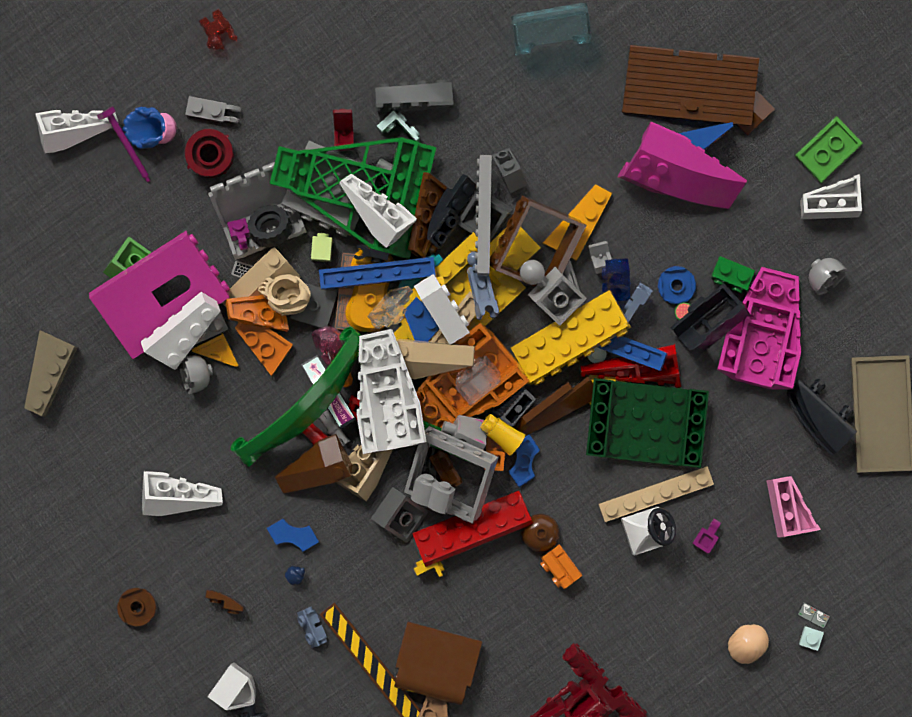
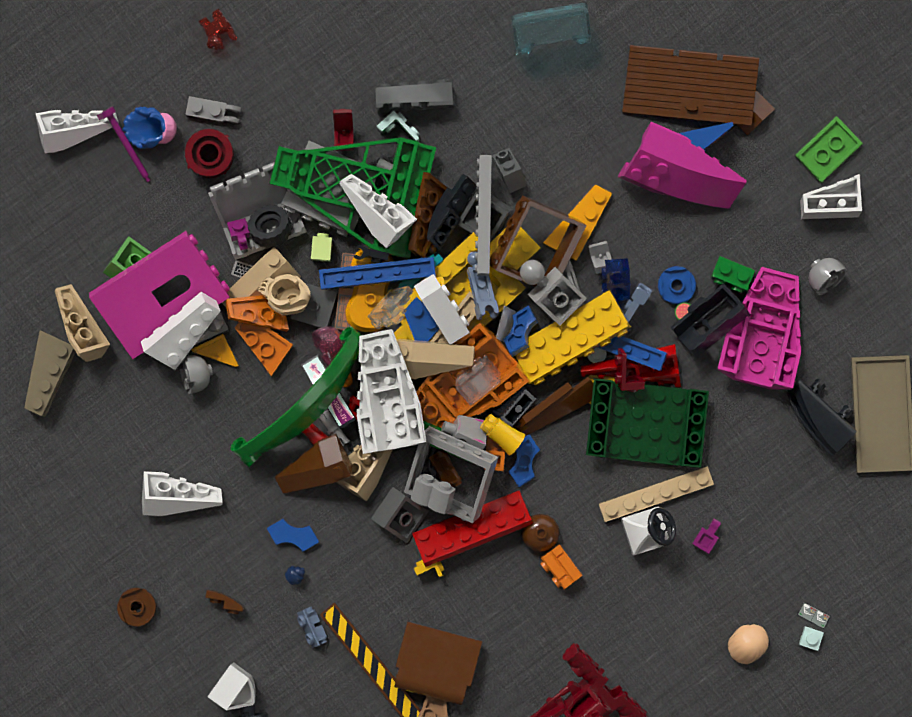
bright pink wedge [767,476,821,537] -> none
none -> tan wedge [55,284,110,362]
none -> white sticker [496,305,516,342]
none -> blue tile [503,305,538,357]
none -> dark red bracket [614,348,645,392]

